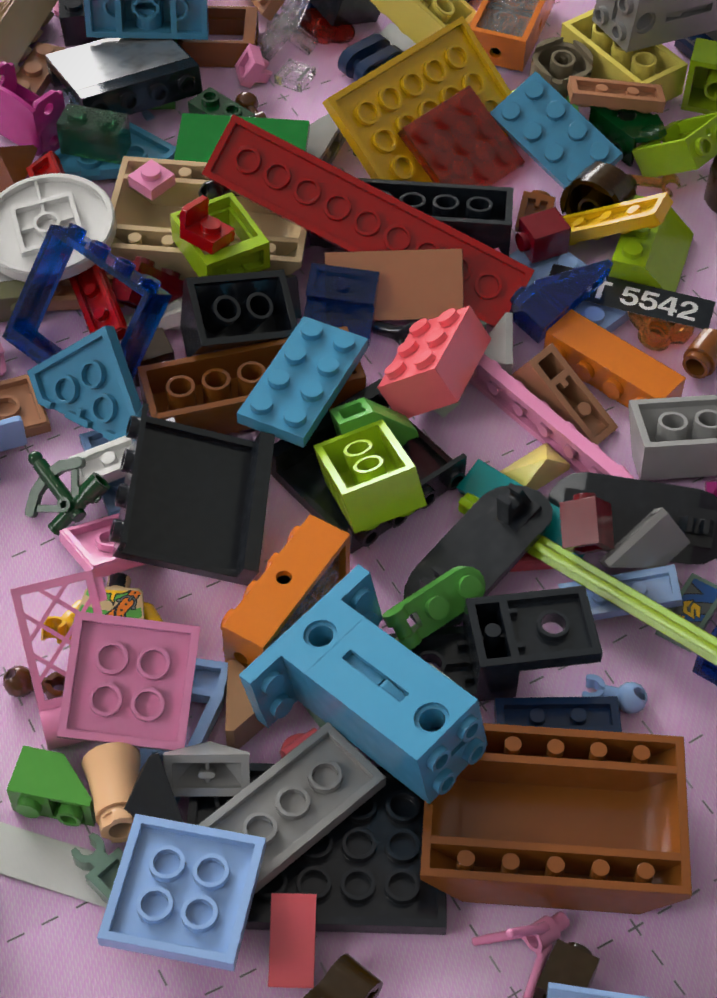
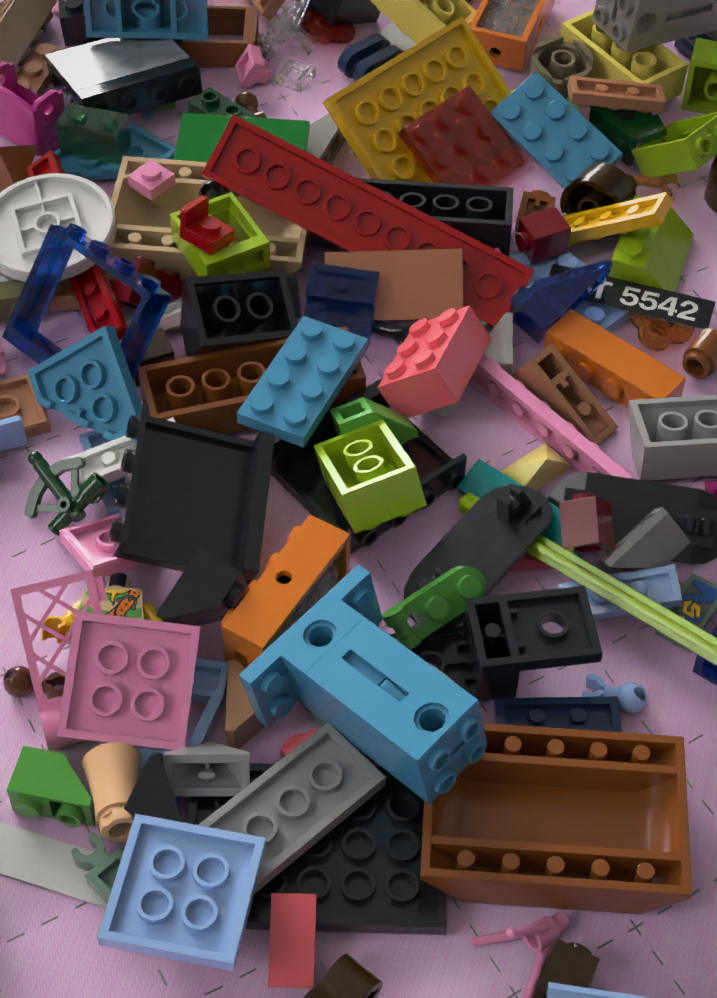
none -> black slope [155,547,248,626]

